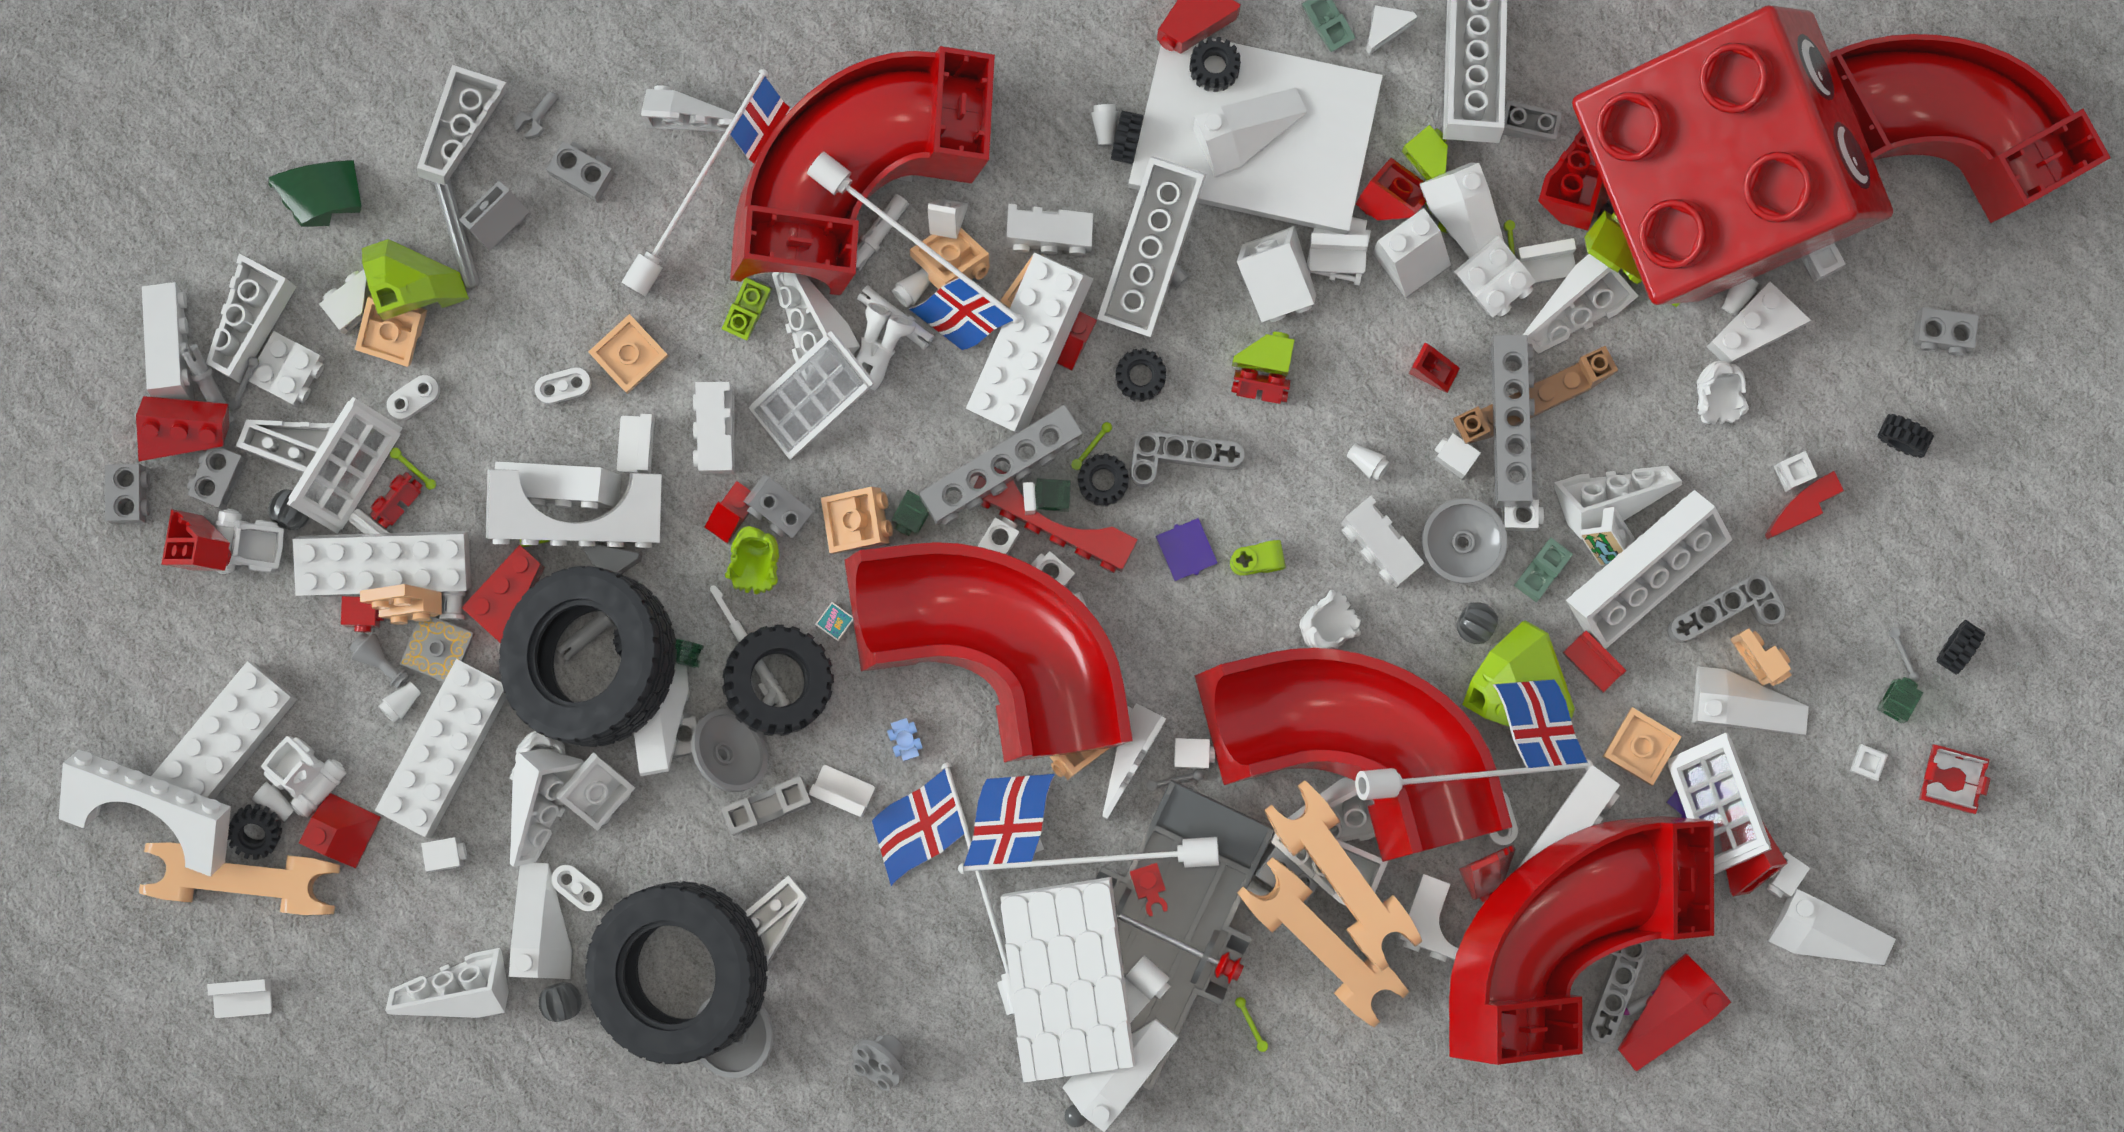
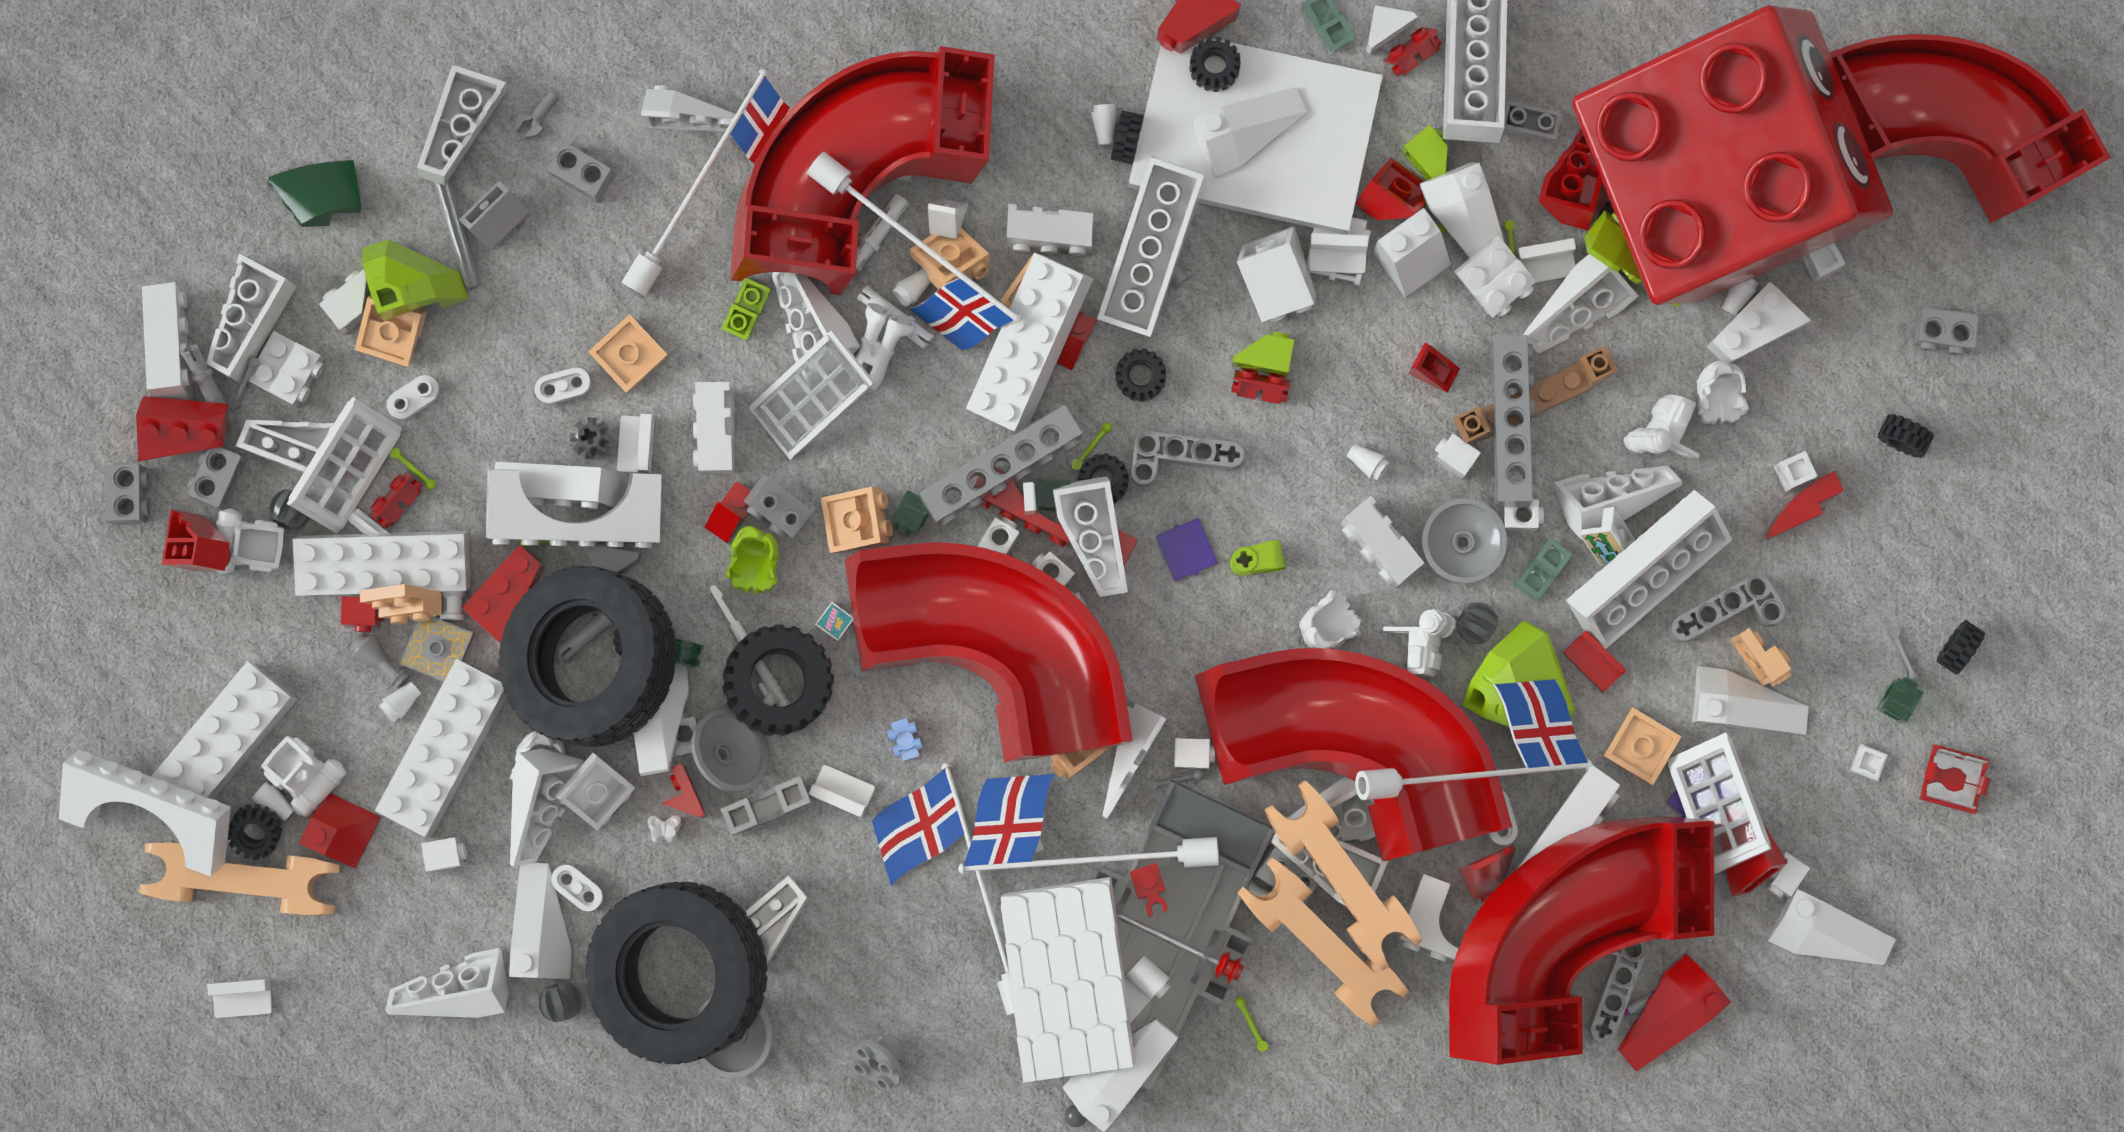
none -> dark grey piece [570,417,612,459]
none -> white piece [648,815,682,843]
none -> slope [662,763,707,818]
none -> white wedge [1053,476,1128,597]
none -> red hinge [1383,27,1442,77]
none -> white piece [1383,609,1457,677]
none -> white piece [1623,394,1700,458]

